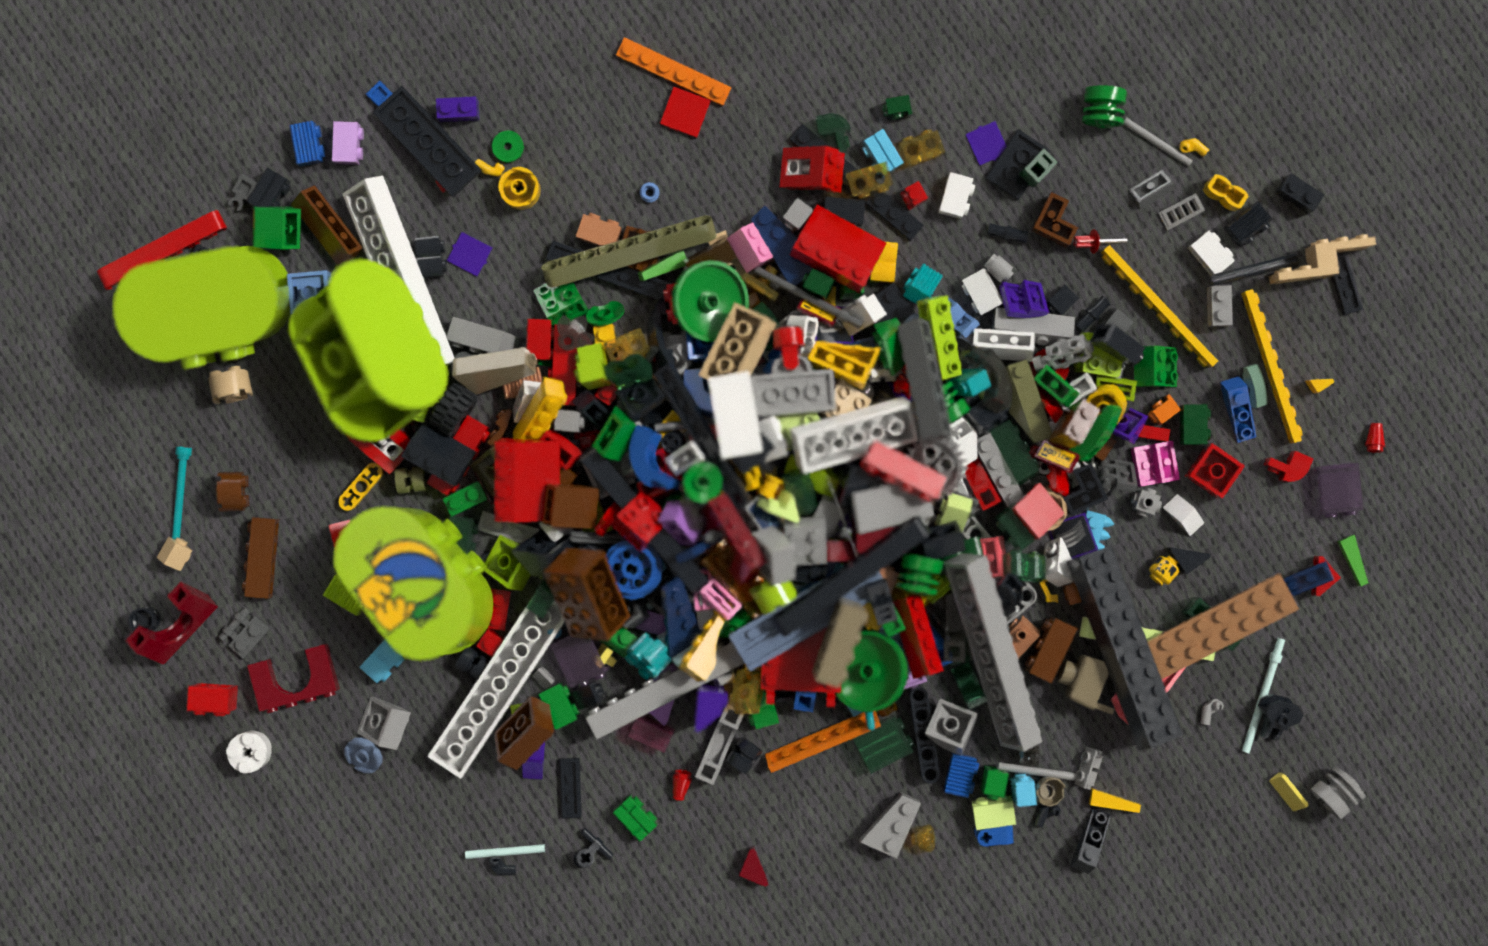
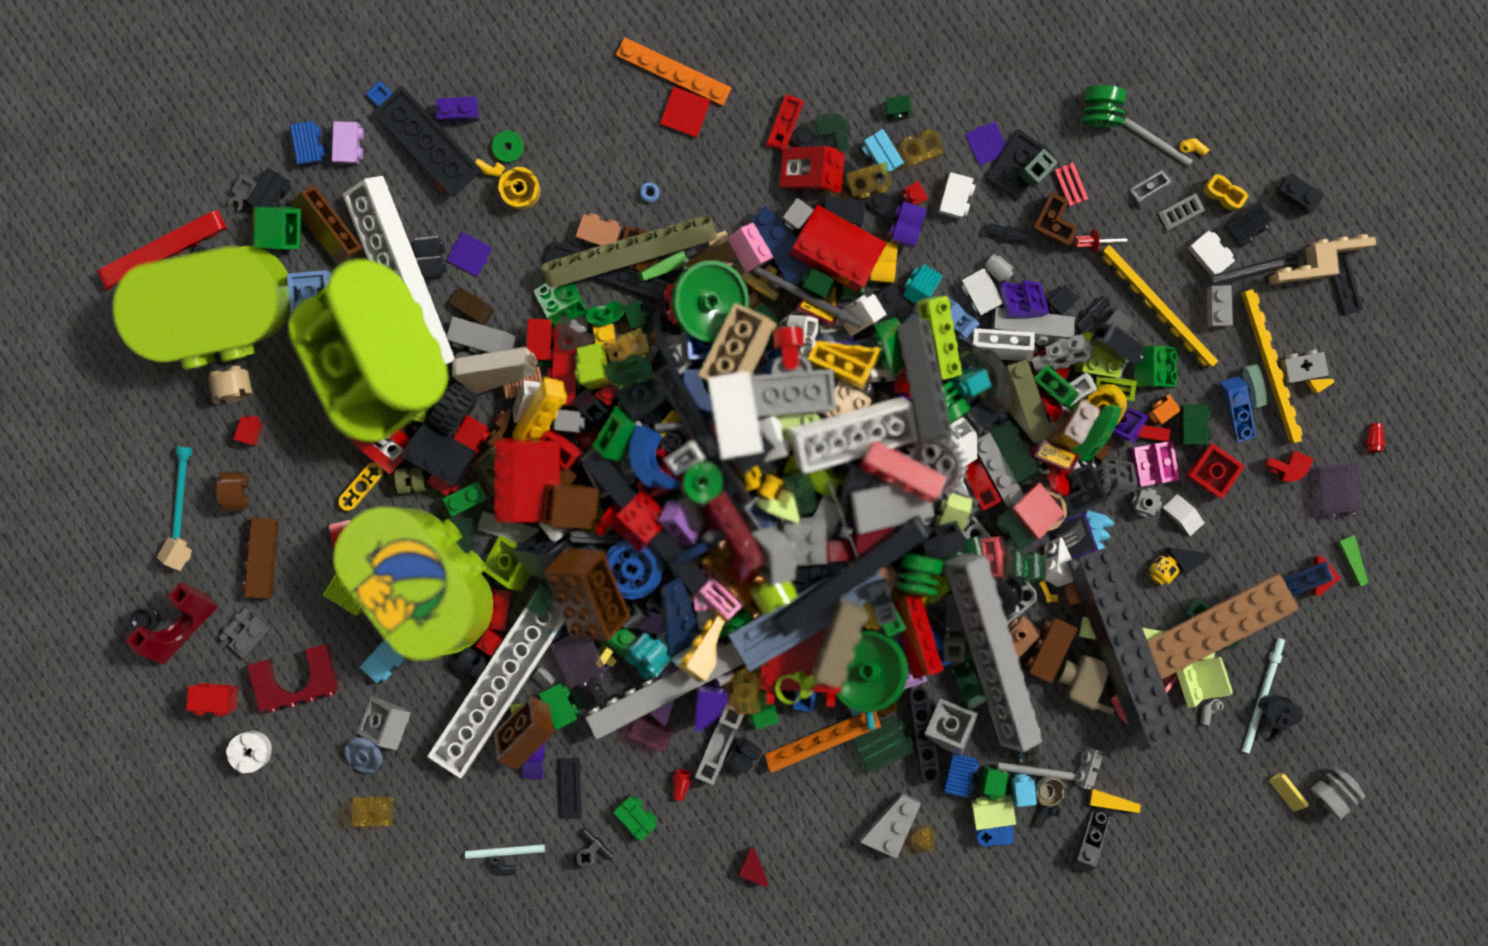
none -> red brick [234,414,264,446]
none -> clear yellow brick [351,797,394,826]
none -> dark brown slope [449,287,495,326]
none -> dark green brick [623,300,649,332]
none -> red plate [766,94,804,153]
none -> lime piece [776,670,819,704]
none -> dark purple brick [889,202,926,249]
none -> coral tile [1054,163,1088,207]
none -> yellowish green bracket [1177,657,1233,708]
none -> light grey brick [1281,349,1329,384]

